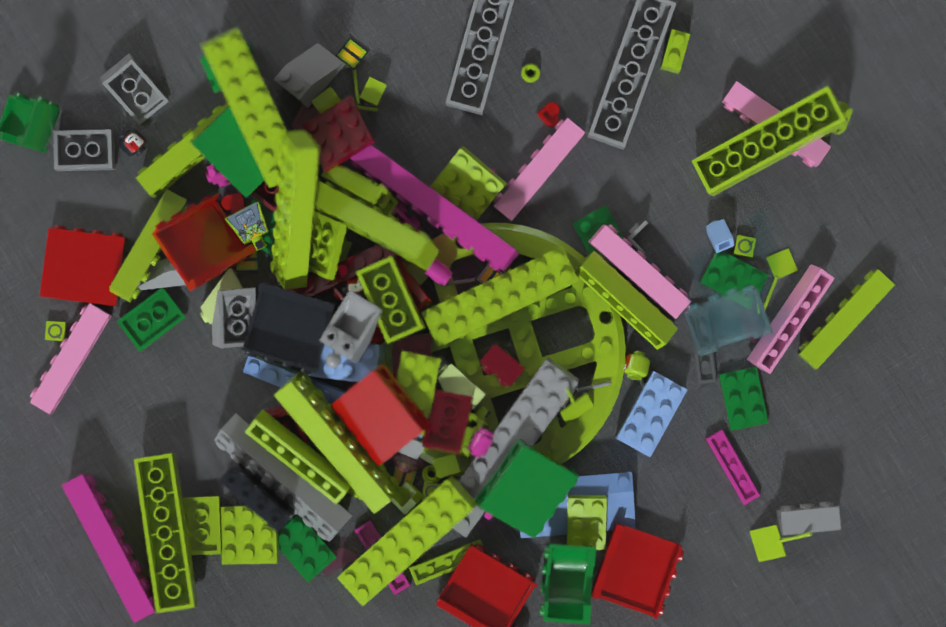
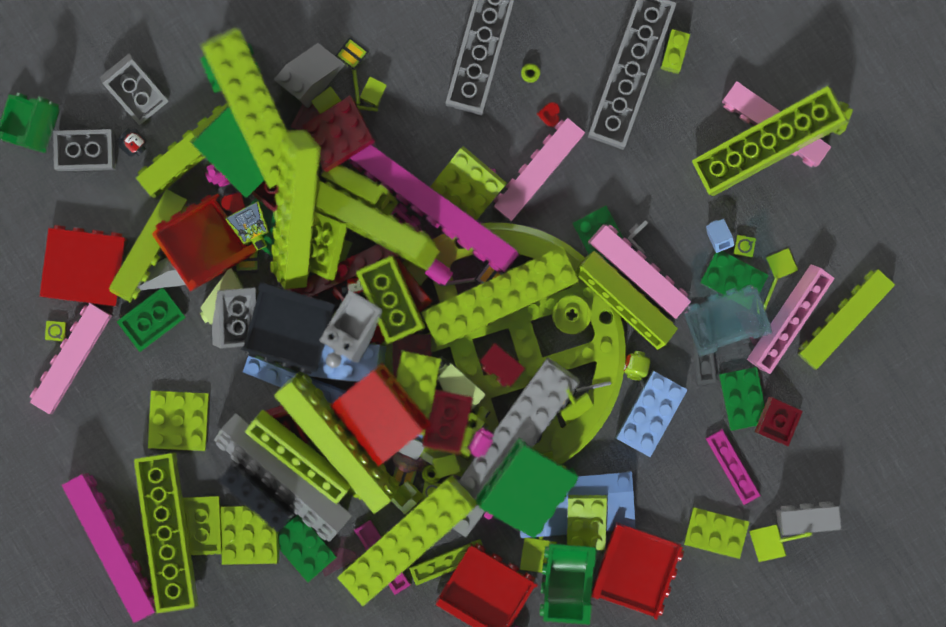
none -> lime plate [148,391,209,451]
none -> lime piece [520,536,557,573]
none -> lime plate [552,296,591,334]
none -> lime plate [684,507,749,559]
none -> dark red plate [754,397,803,447]

